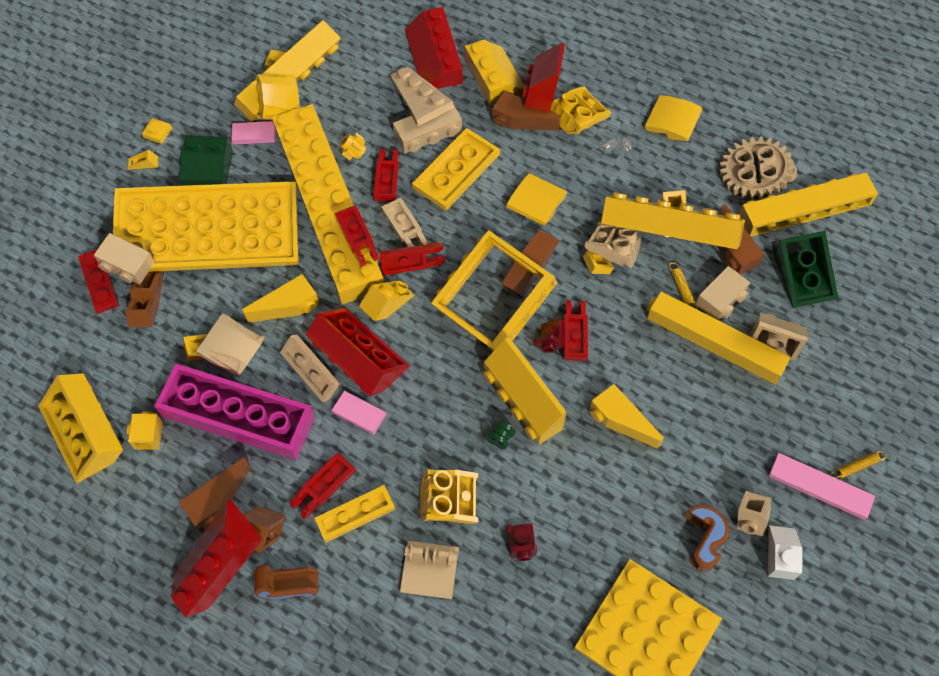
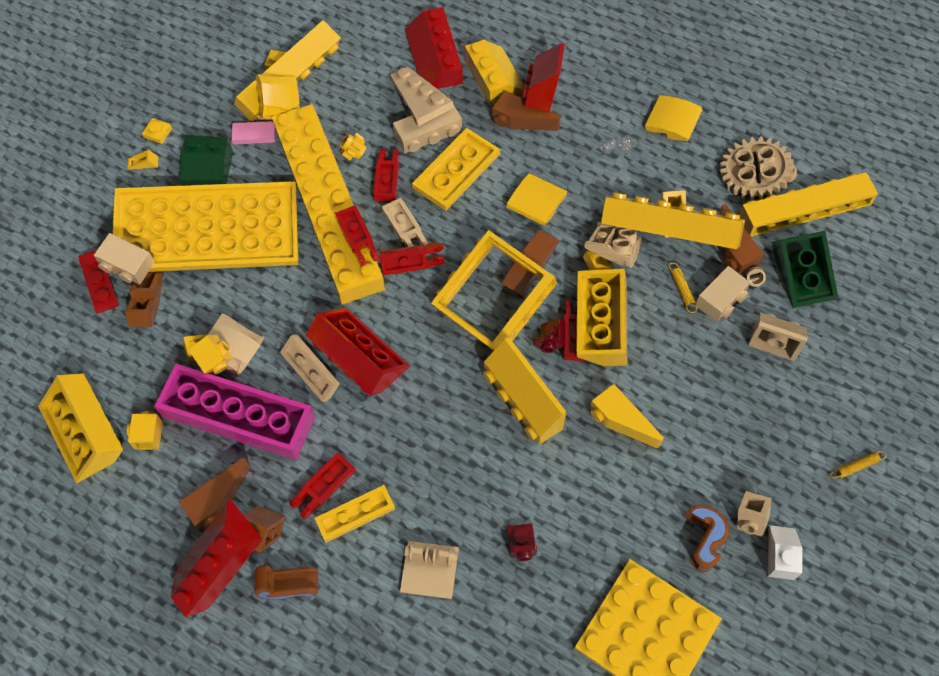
yellow slope [242,274,320,322] -> none
bright pink tile [332,391,386,435] -> none
yellow slope [359,281,414,321] -> none
yellow slope [419,469,478,524] -> none
dark green wheel [485,419,516,450] -> none
yellow slope [551,86,612,134] -> none
yellow brick [646,292,791,385] -> none
bright pink tile [768,453,875,520] -> none
none -> yellow brick [188,335,233,374]
none -> yellow slope [577,269,628,366]
none -> tan hinge [746,267,766,287]

